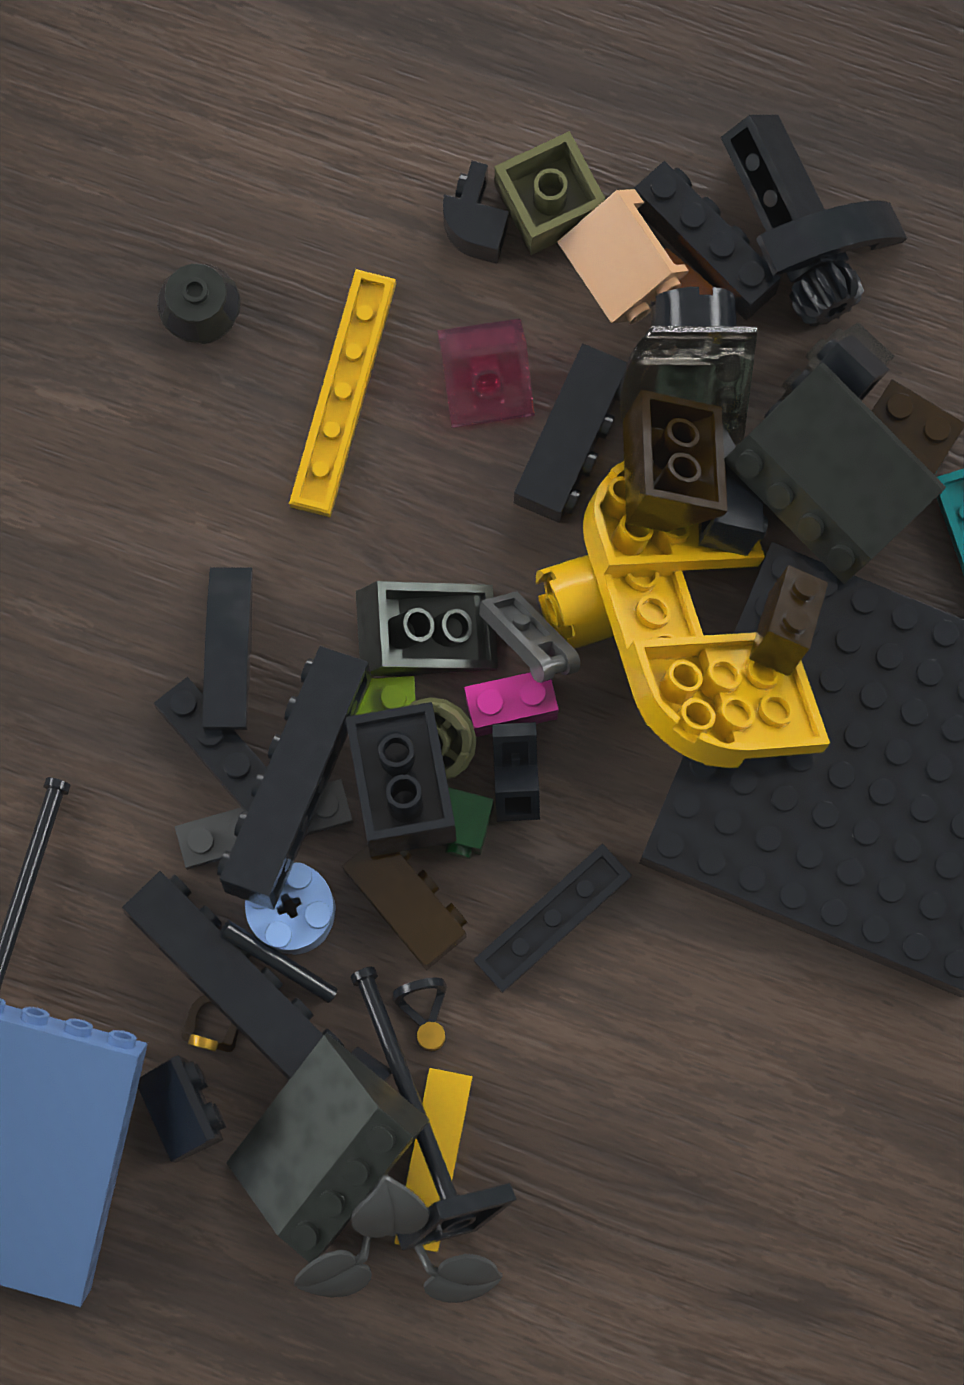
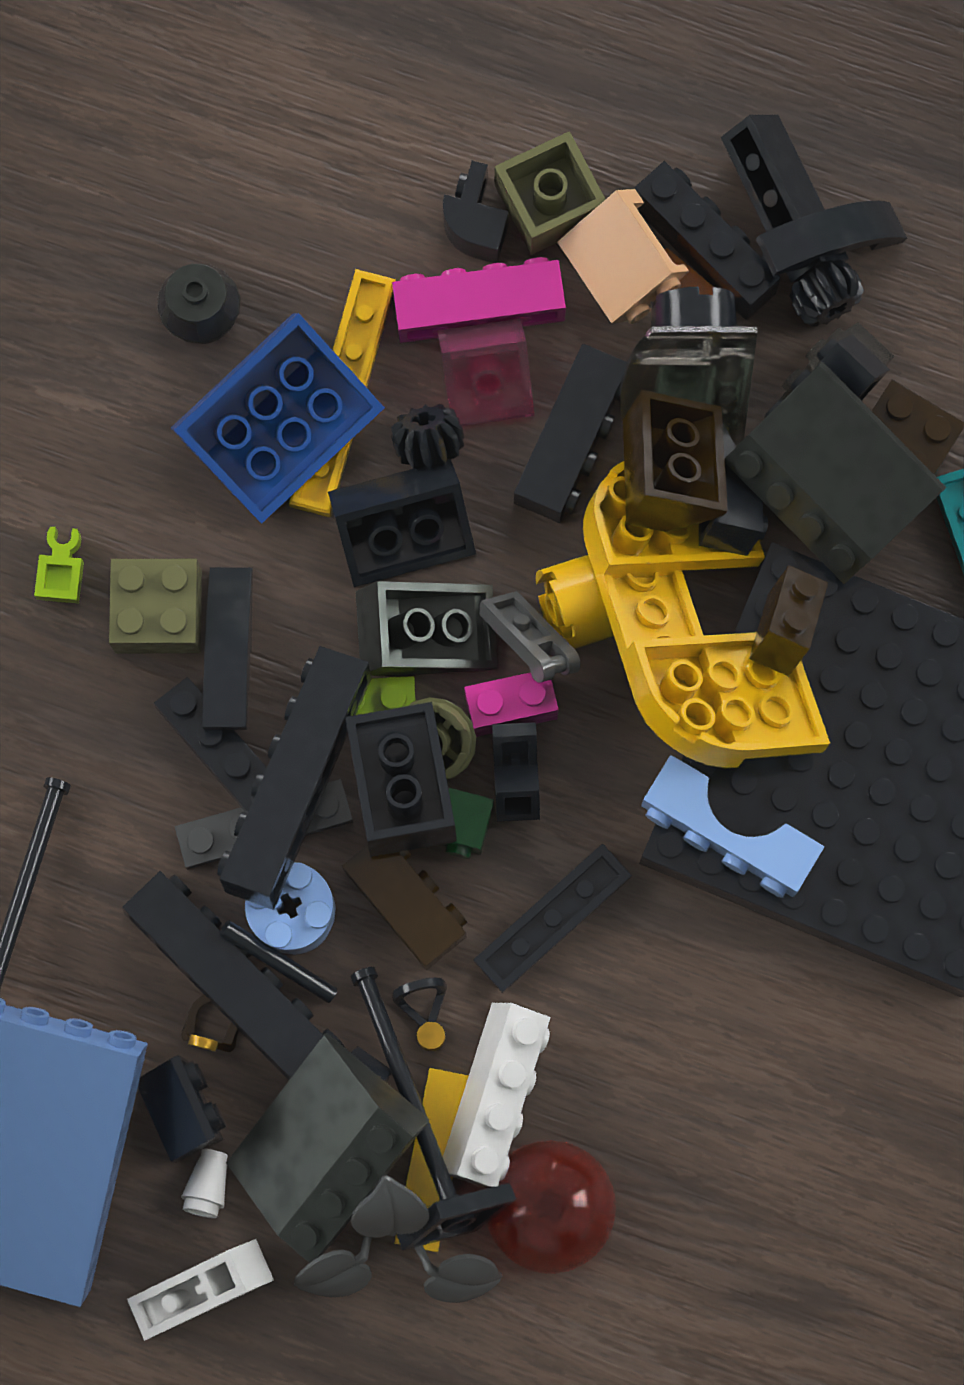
none -> lime plate [34,526,84,604]
none -> olive brick [109,559,202,654]
none -> white slope [127,1239,274,1341]
none -> blue slope [171,313,385,524]
none -> white cone [181,1149,228,1218]
none -> black slope [328,459,476,587]
none -> black gear [391,404,464,469]
none -> dark pink brick [392,257,566,343]
none -> white brick [443,1003,550,1188]
none -> clear red piece [487,1140,616,1274]
none -> light blue arch [641,755,825,898]

